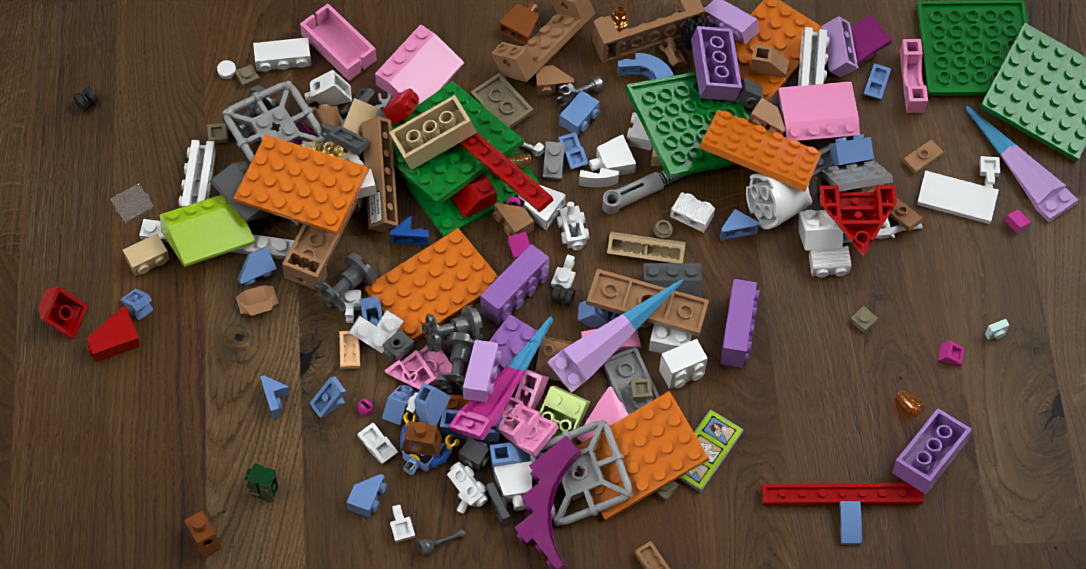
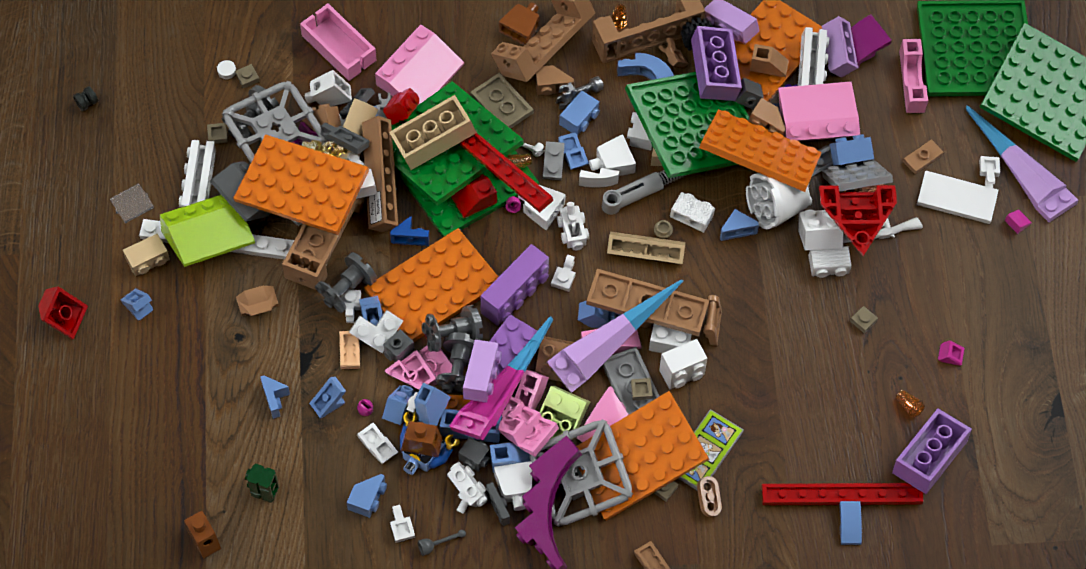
red slope [86,306,141,362] -> none
medium blue slope [237,247,277,286] -> none
white brick [253,37,311,72] -> none
medium nougat slope [493,203,534,236] -> none
dark pink slope [508,232,530,259] -> none
pearl dark grey wheel [551,284,575,308] -> none
dark grey slope [642,263,702,298] -> none
medium lavender brick [720,279,759,368] -> none
medium blue slope [864,63,891,100] -> none
medium nougat plate [889,198,923,232] -> none
light aqua plate [985,319,1009,340] -> none
none -> medium nougat plate [697,476,722,517]
none -> medium nougat plate [703,295,722,346]

